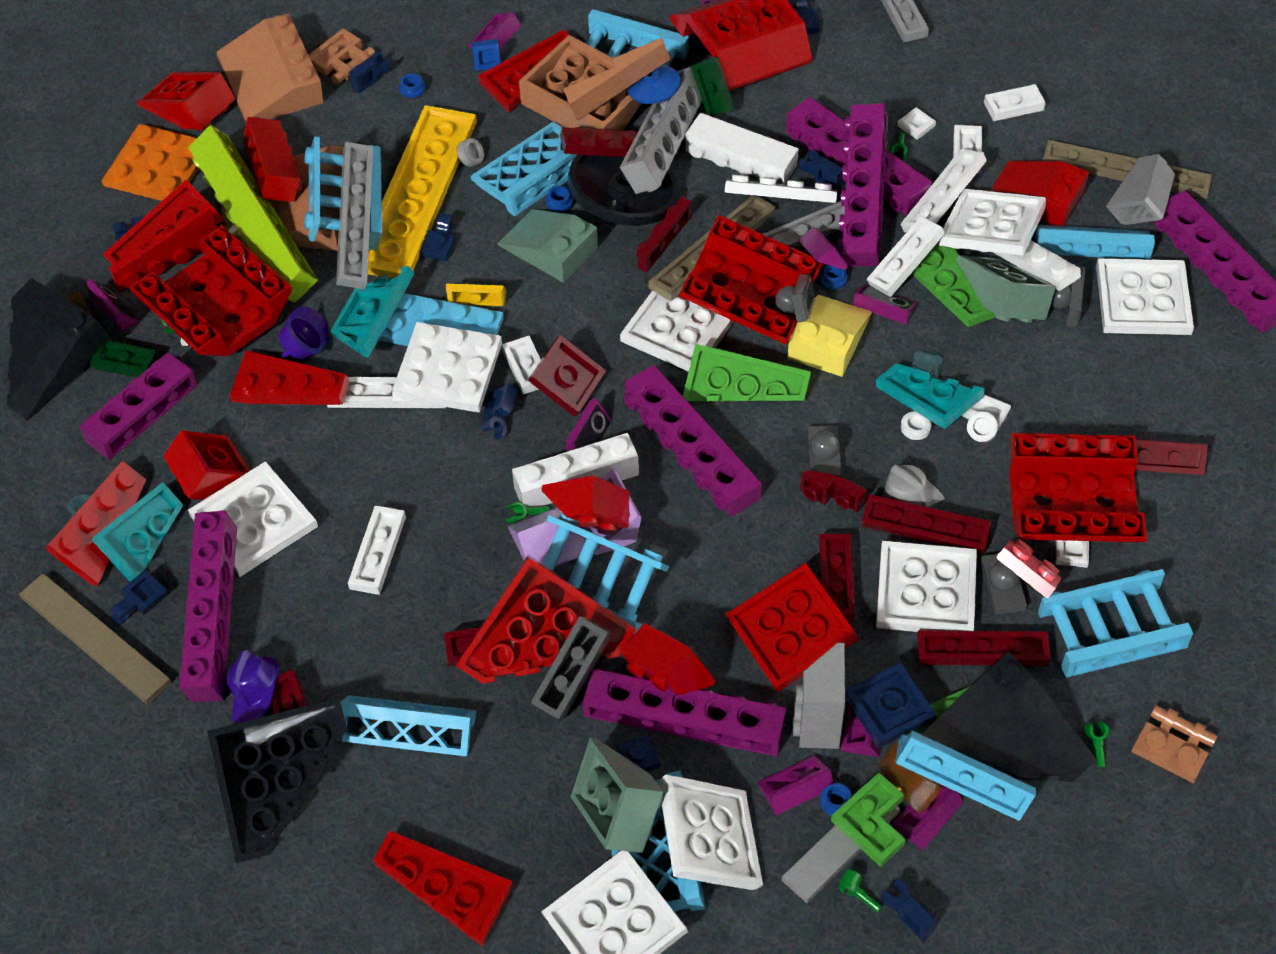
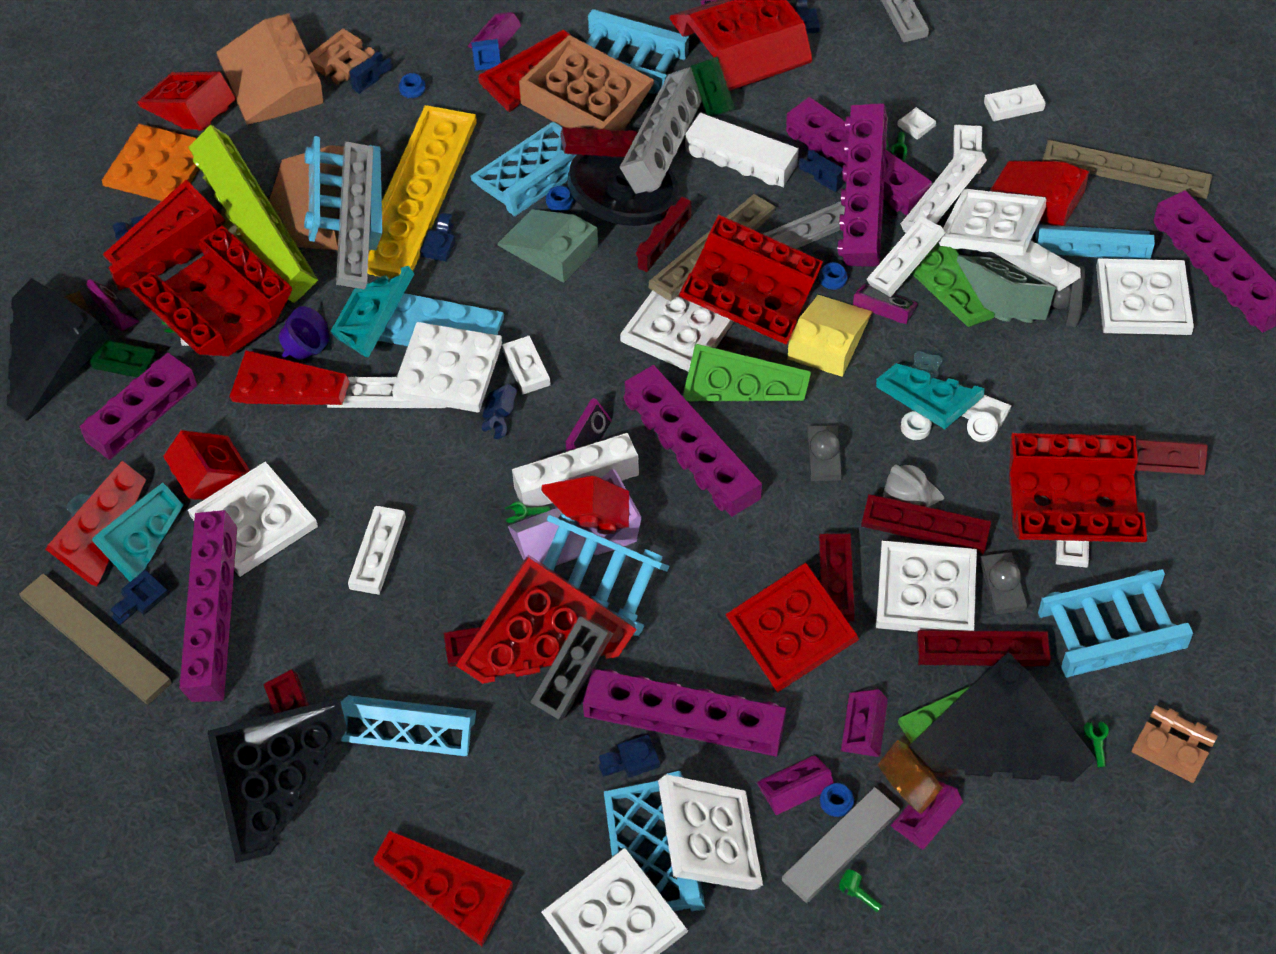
dark purple piece [226,650,279,723] -> none
red brick [242,116,303,202] -> none
yellow slope [446,283,507,306] -> none
light grey tile [457,138,484,167] -> none
dark red plate [527,335,606,417] -> none
nougat slope [564,38,670,120] -> none
sand green slope [571,738,663,853] -> none
red slope [620,623,716,695] -> none
blue dish [627,65,681,104] -> none
white plate [725,175,837,203] -> none
dark grey tile [775,274,815,323] -> none
light grey slope [793,643,845,749] -> none
magenta slope [799,227,848,270] -> none
dark red slope [800,470,866,513] -> none
bright green plate [831,773,906,867] -> none
dark blue plate [845,662,937,748] -> none
dark blue plate [881,878,936,942] -> none
medium azure fence [896,731,1036,821] -> none
coral plate [996,538,1061,599] -> none
light grey slope [1106,154,1175,225] -> none

